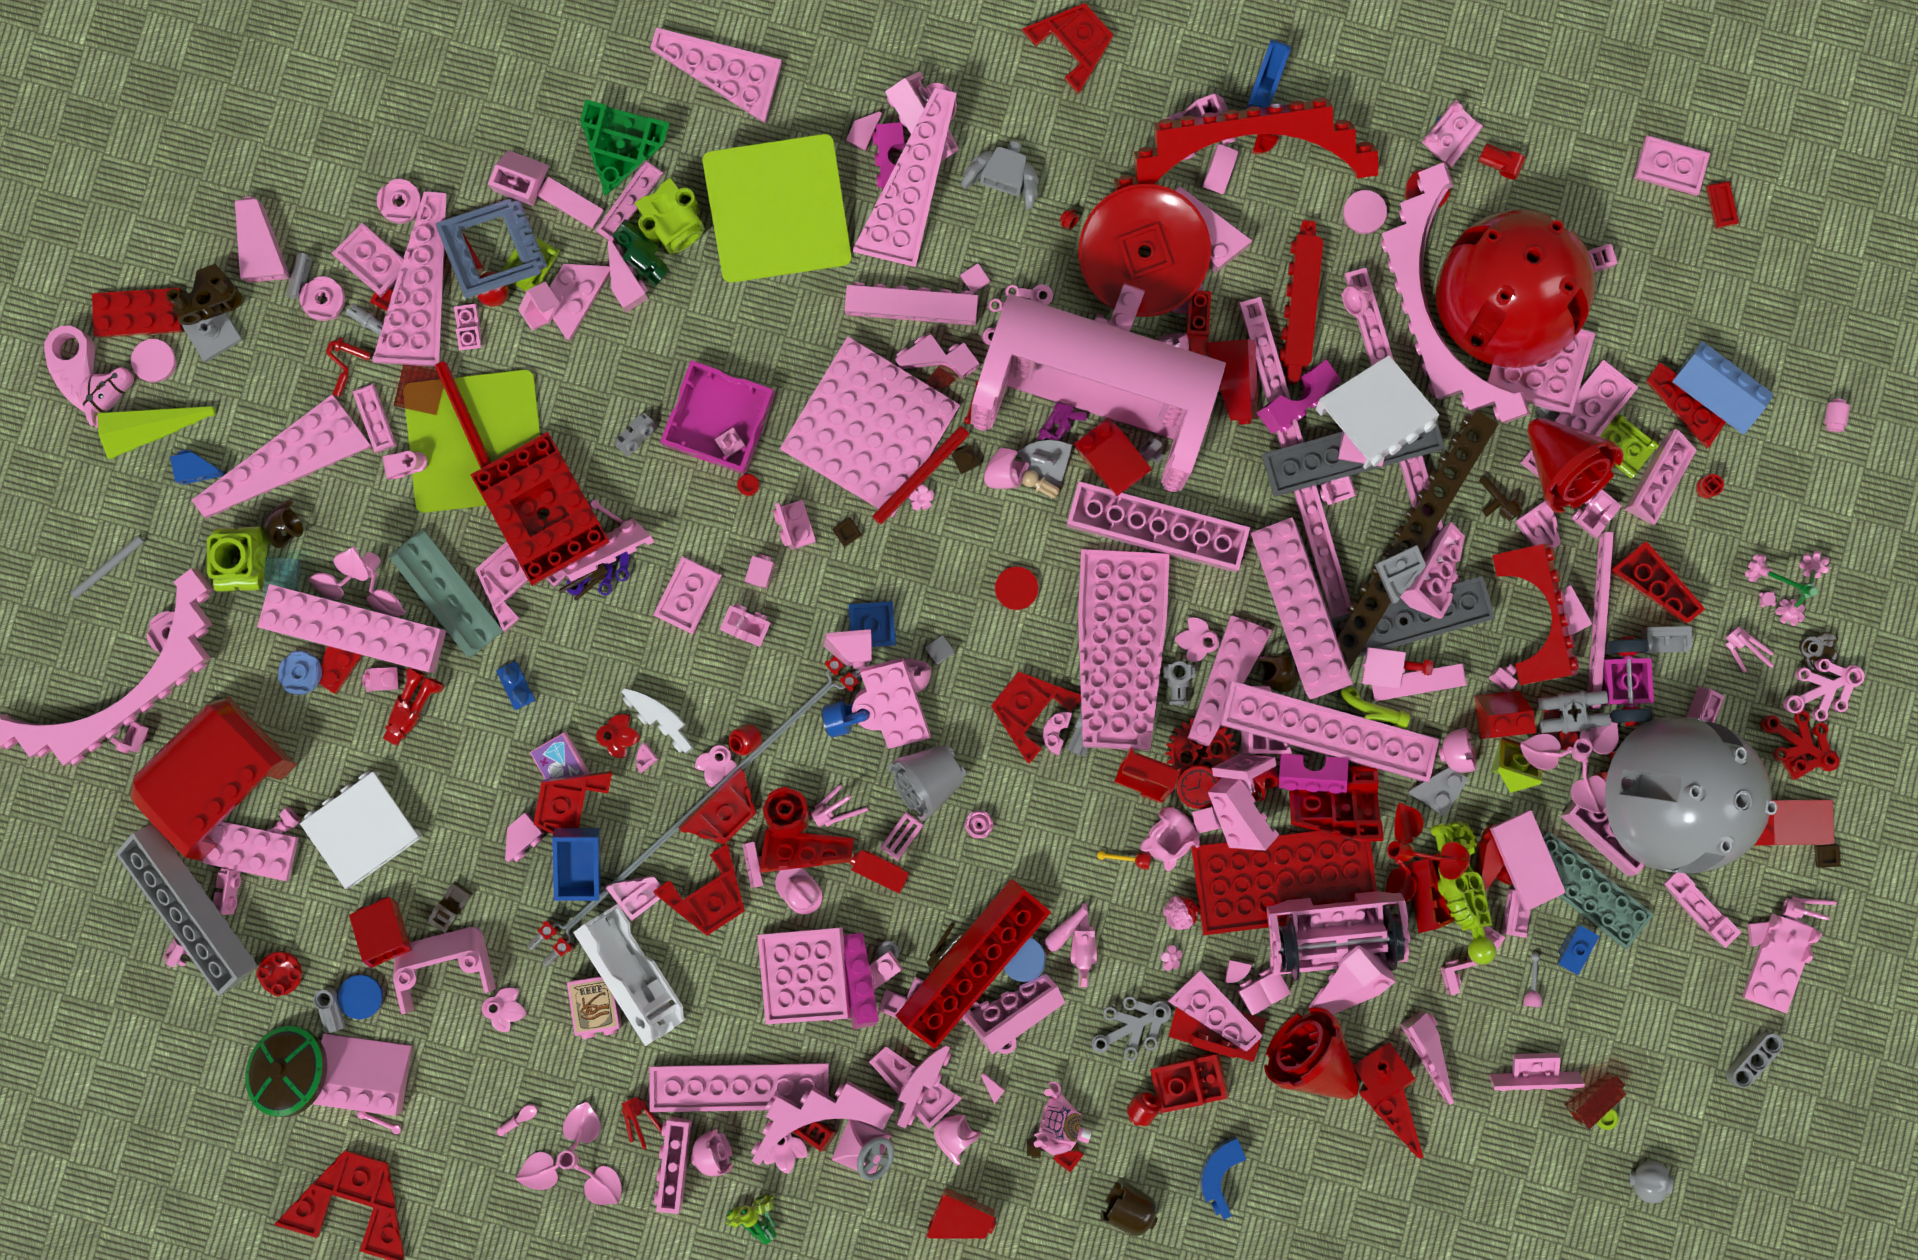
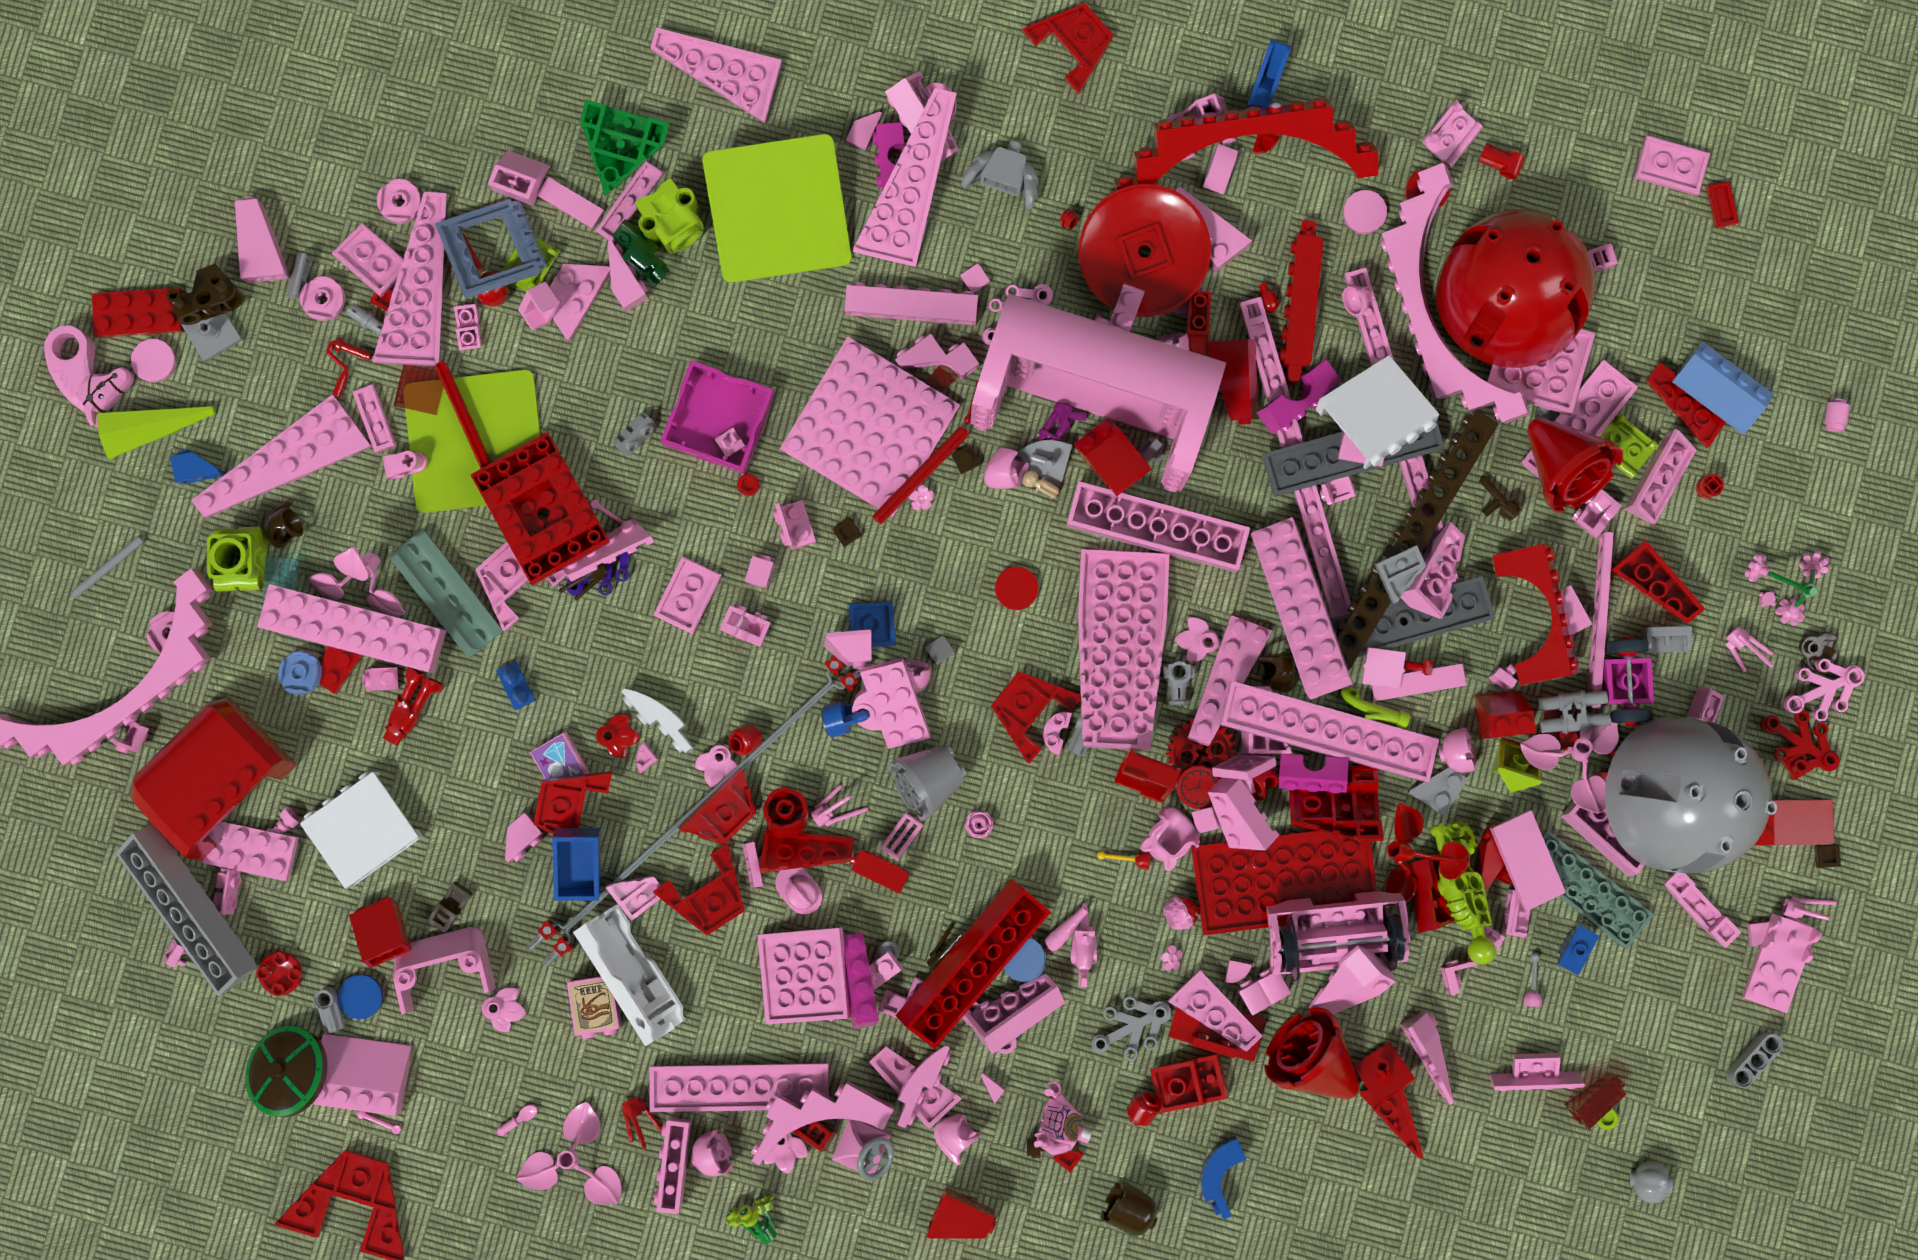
bright pink wing [1515,501,1560,549] -> none
none -> red cylinder [1258,282,1279,313]

